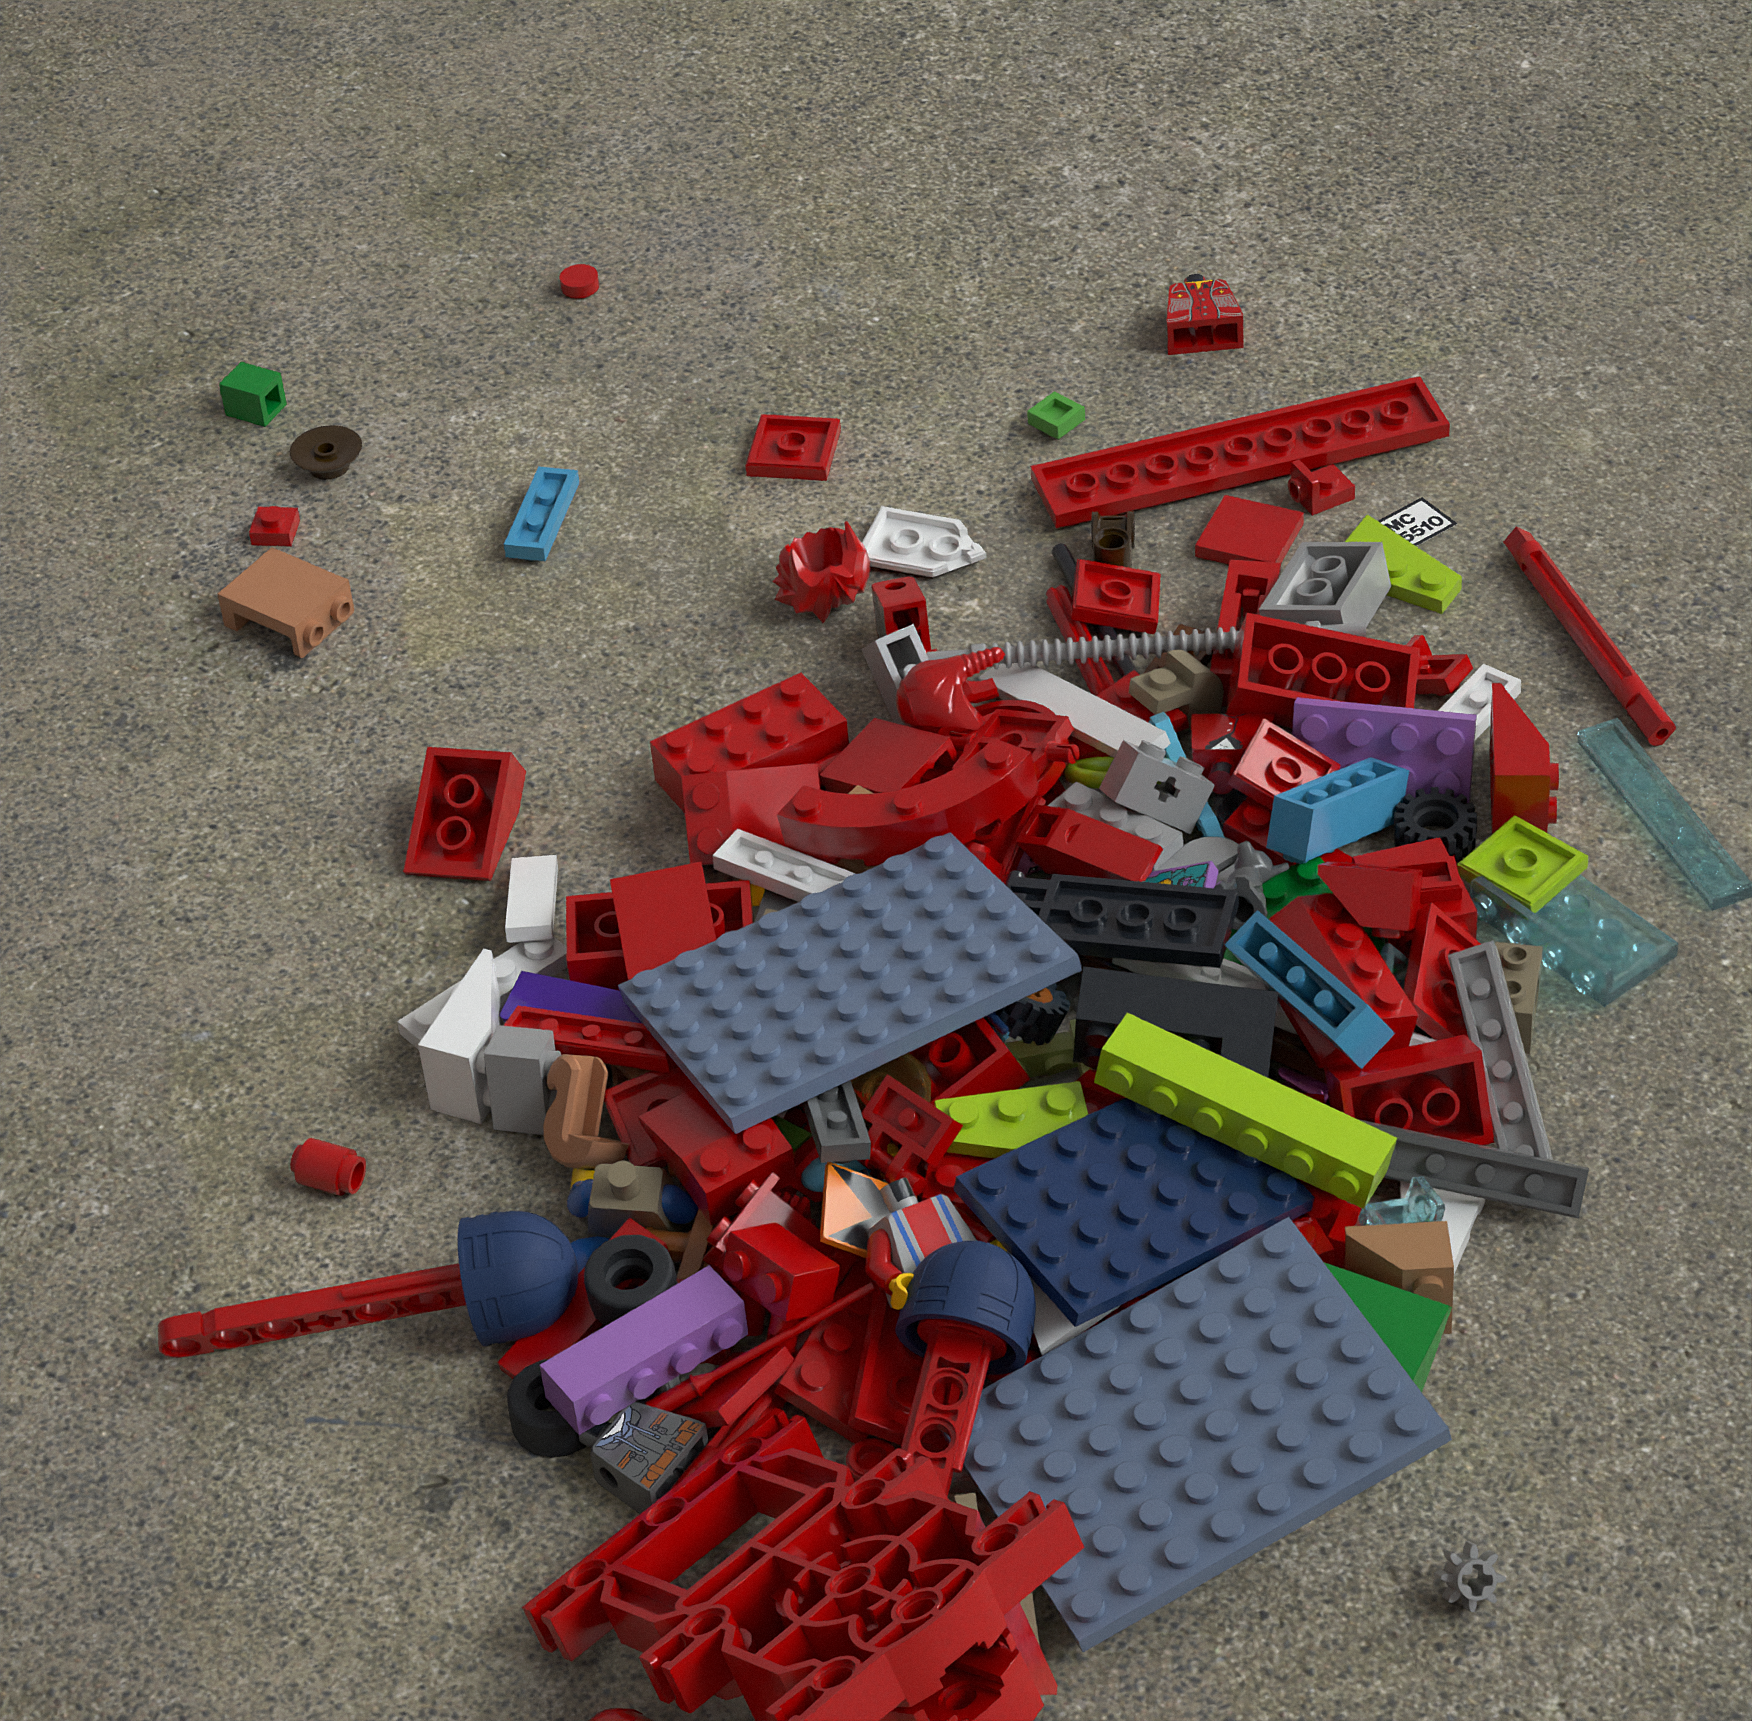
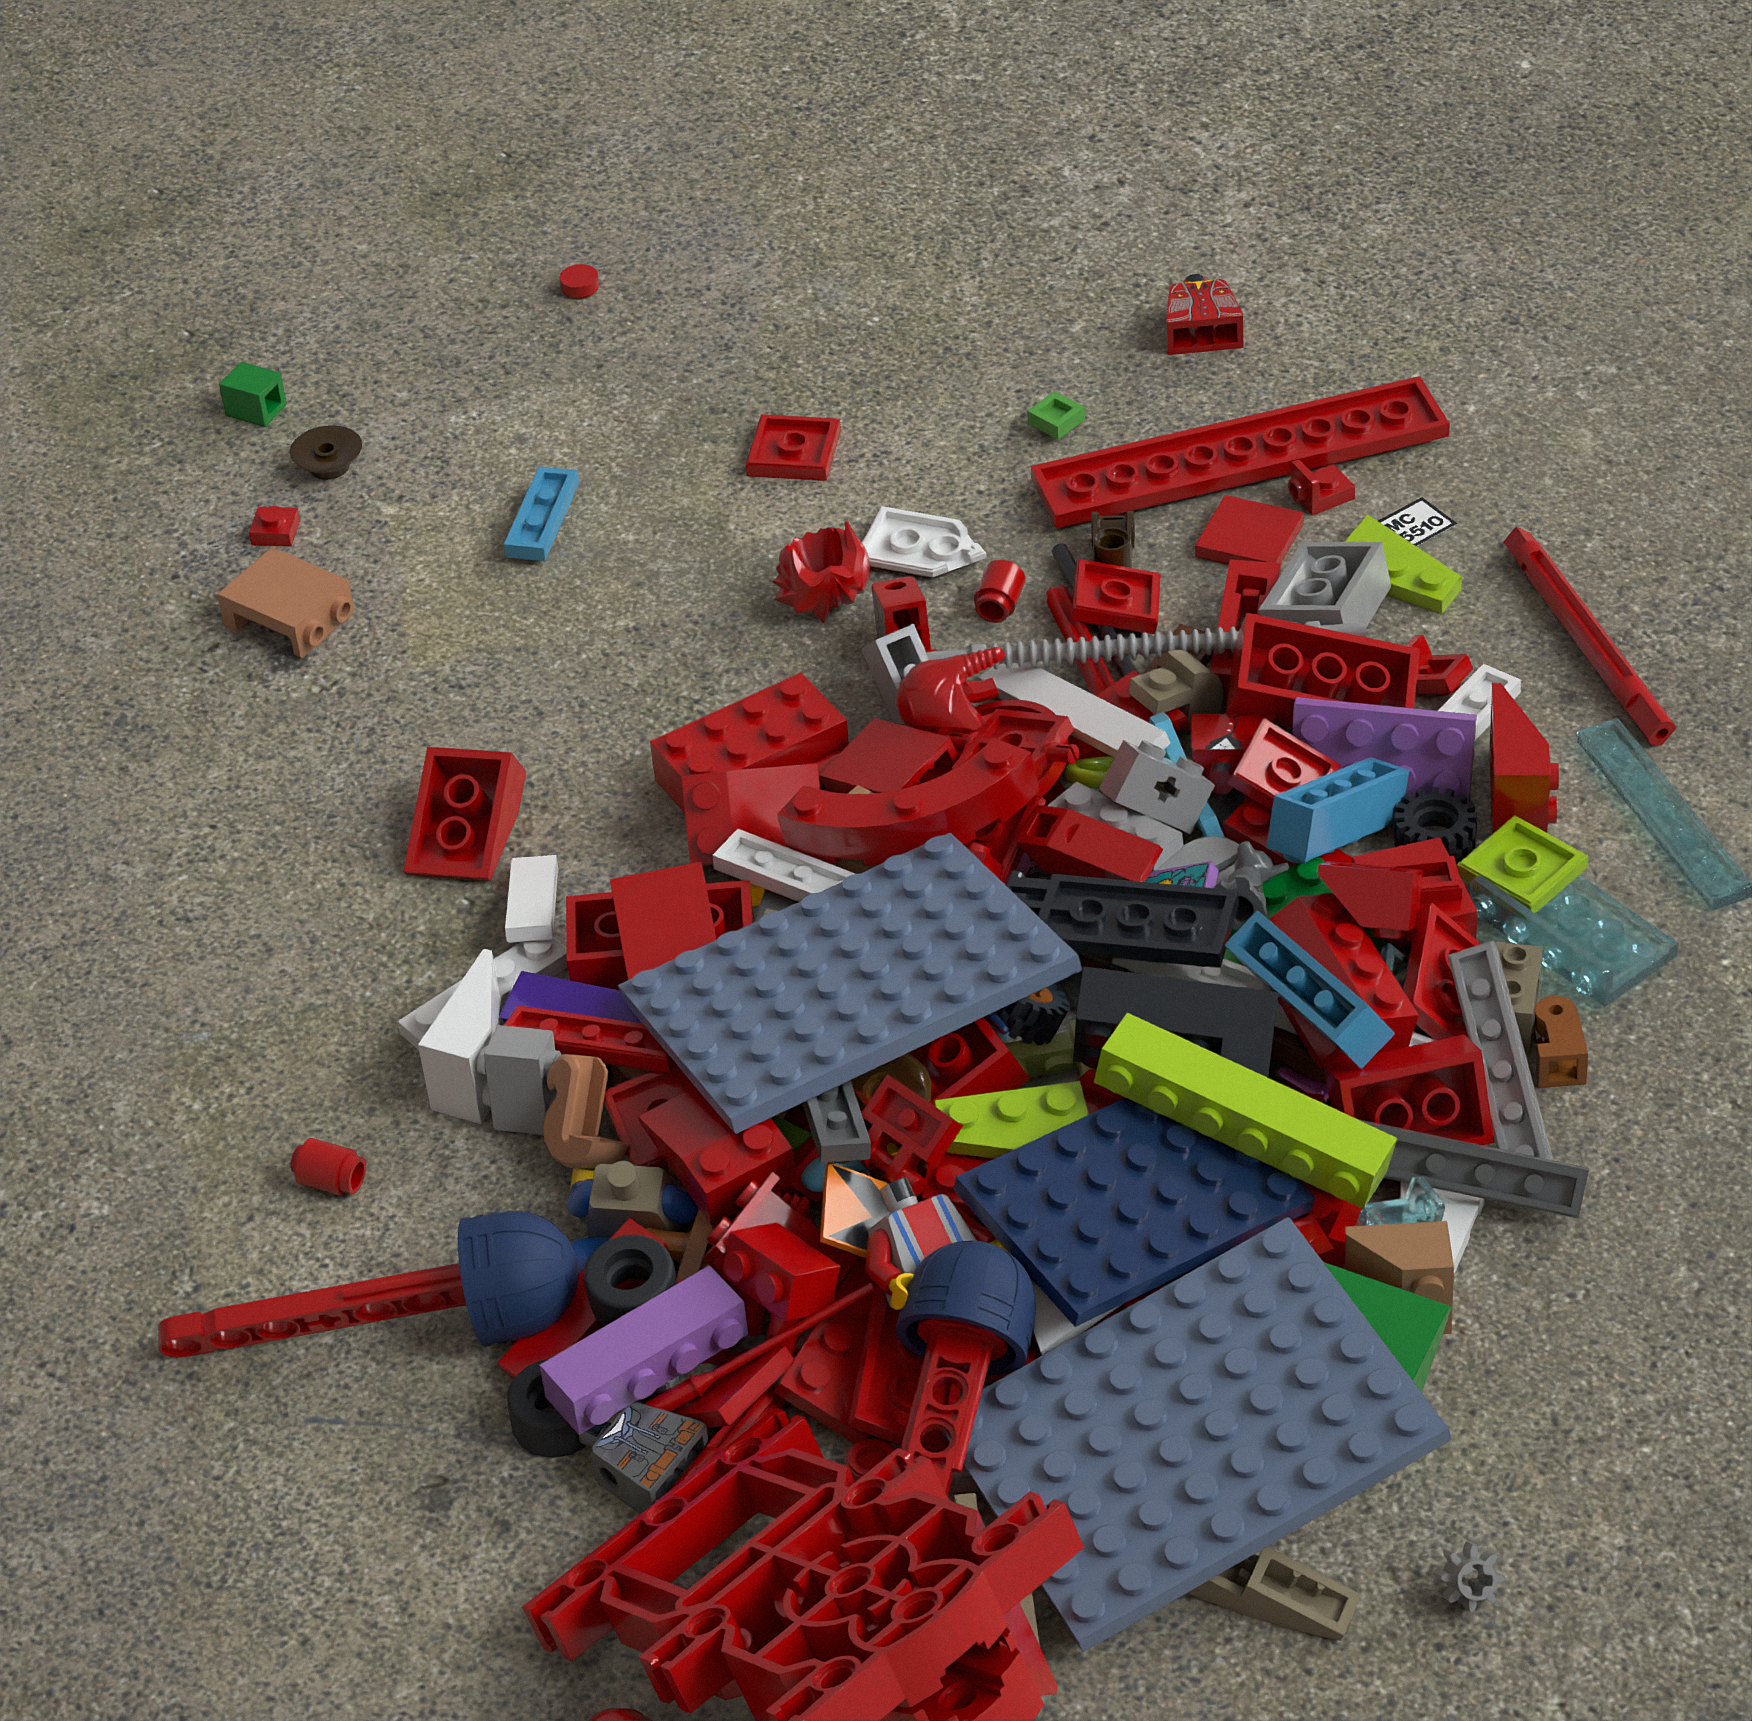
none -> red brick [974,560,1026,623]
none -> dark tan slope [1187,1547,1361,1641]
none -> dark orange leg [1534,995,1588,1088]

